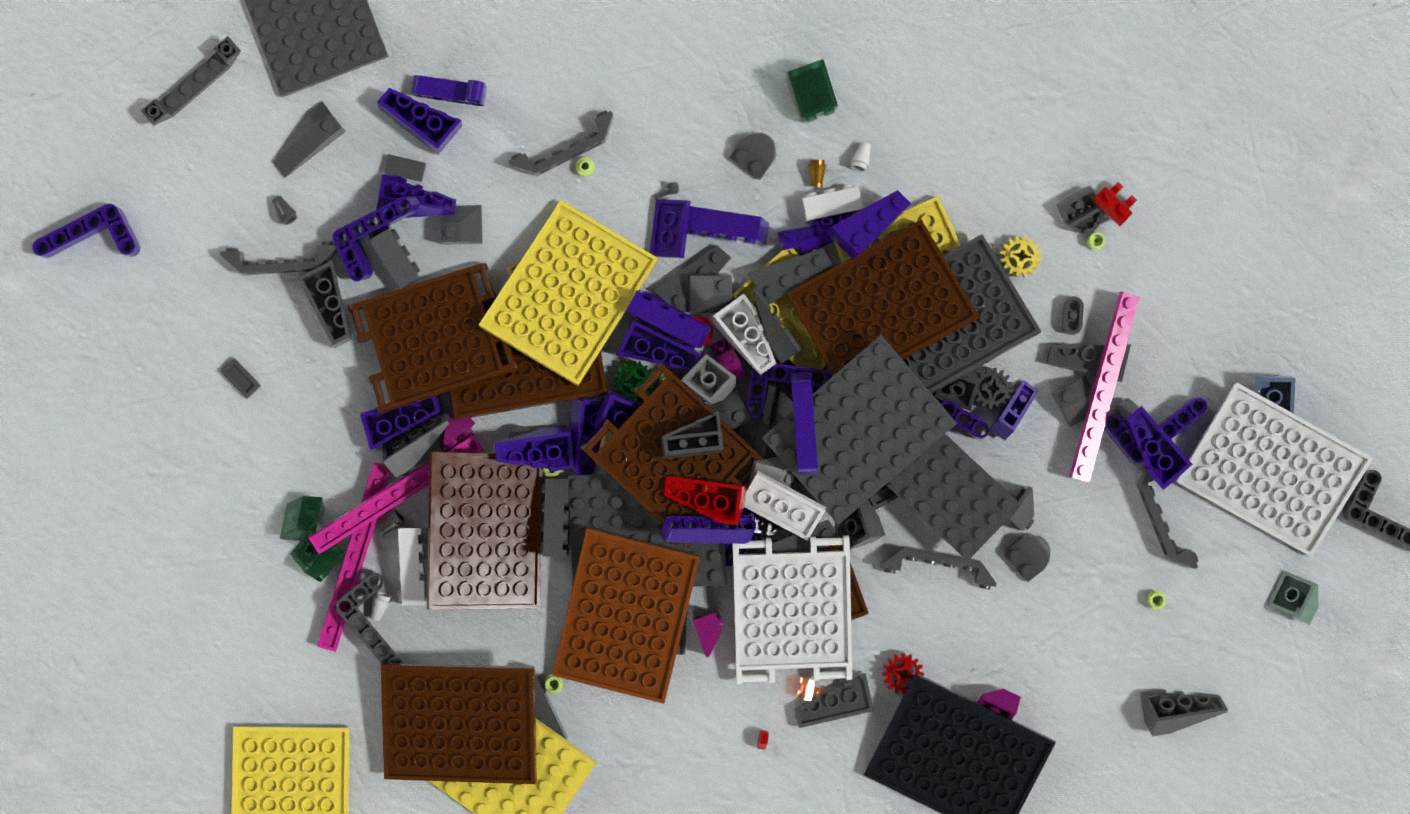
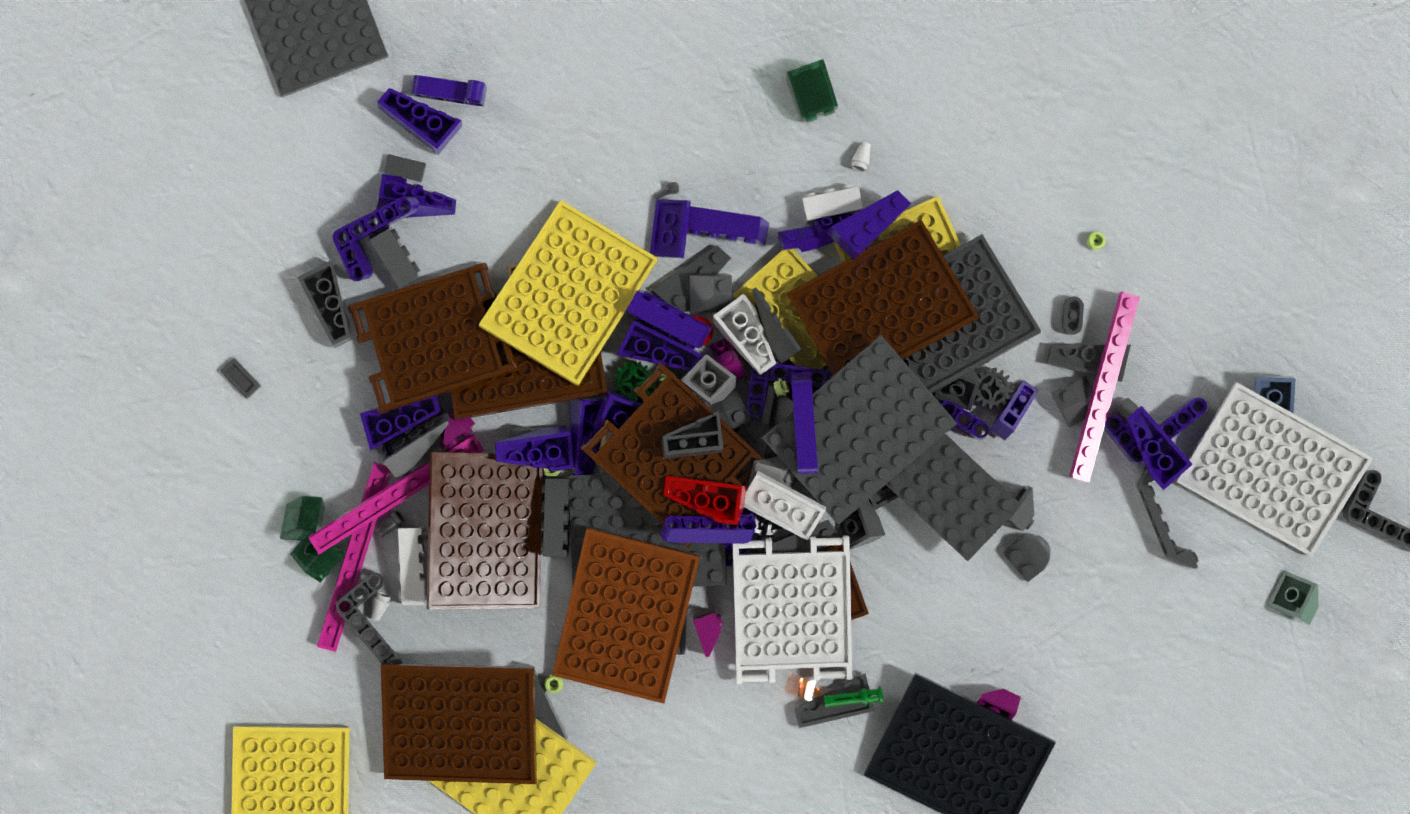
dark purple beam [32,204,140,258] -> none
dark grey slope [141,36,241,126] -> none
dark grey slope [220,242,338,275] -> none
dark grey cone [272,196,297,225] -> none
dark grey wedge [273,101,346,178] -> none
dark grey slope [441,205,483,245] -> none
dark grey slope [508,110,614,176] -> none
yellowish green plate [576,157,595,176] -> none
dark grey slope [730,132,777,180] -> none
dark grey wing [747,249,833,305] -> none
red tile [757,730,769,750] -> none
pearl gold cone [808,160,827,187] -> none
dark grey slope [880,548,997,590] -> none
red gear [882,652,924,695] -> none
light yellow gear [1000,236,1042,278] -> none
dark grey slope [1056,186,1104,234] -> none
red plate [1093,182,1137,226] -> none
dark grey wedge [1141,689,1228,737] -> none
yellowish green plate [1146,591,1166,610] -> none
none -> yellowish green plate [774,378,789,397]
none -> green pin [824,686,883,708]

